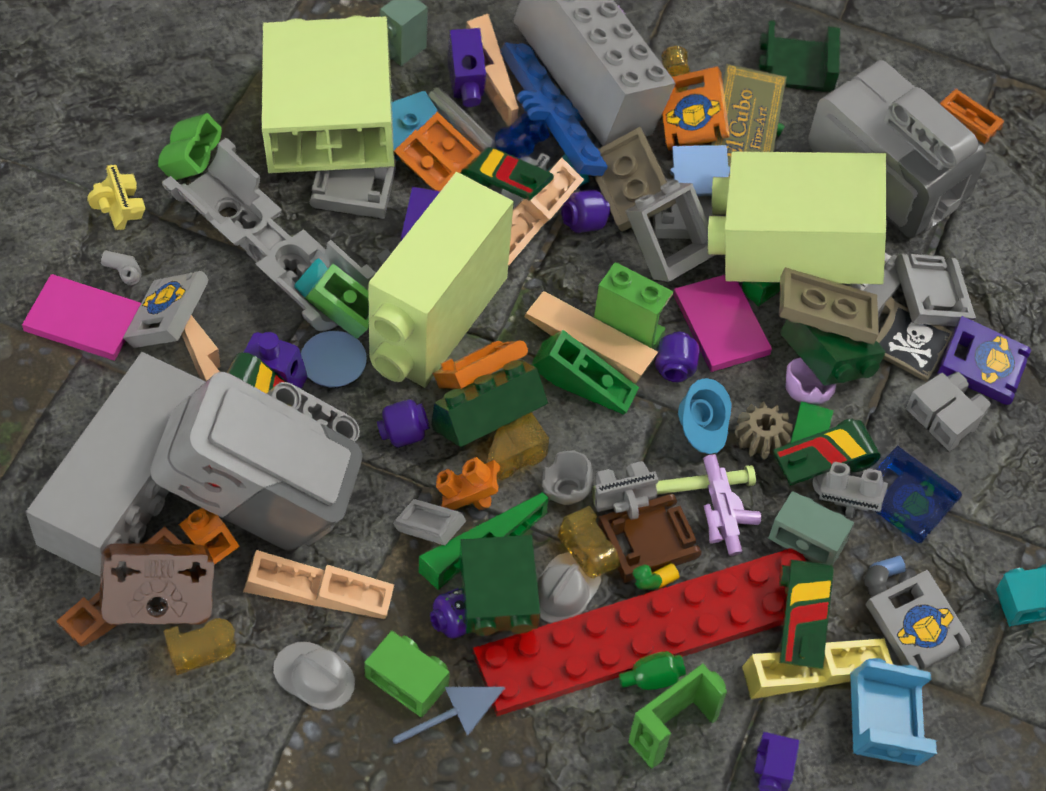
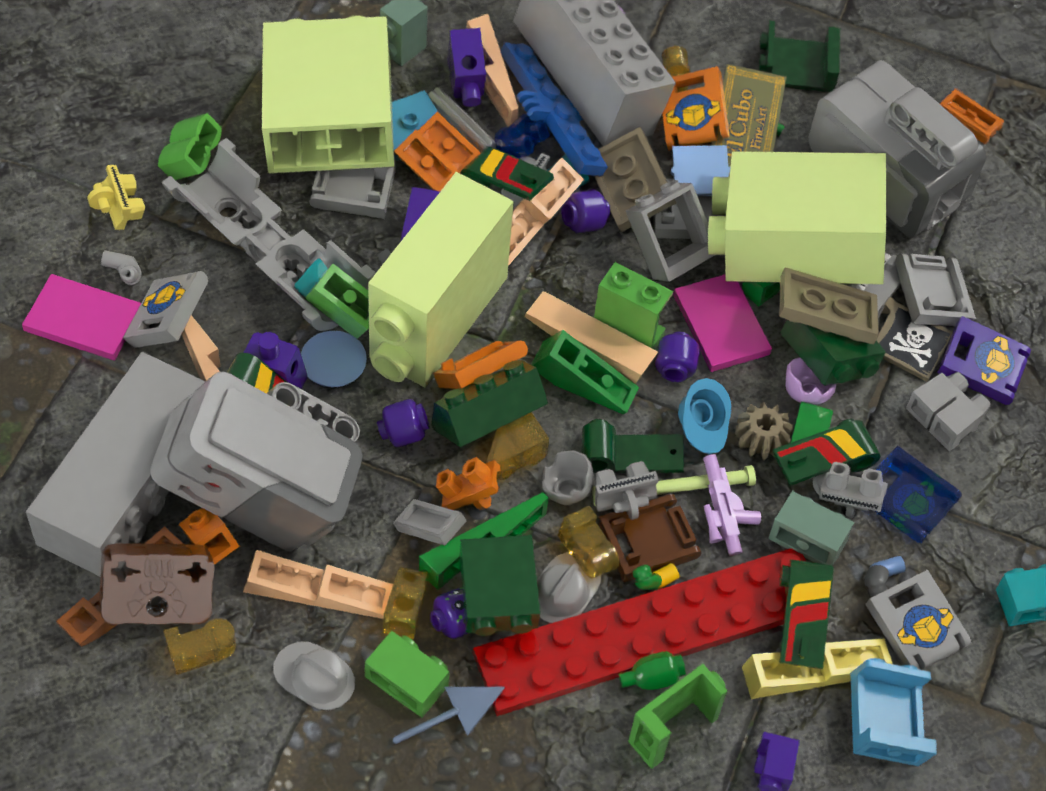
none -> clear yellow leg [383,567,428,639]
none -> dark green door [581,419,684,473]

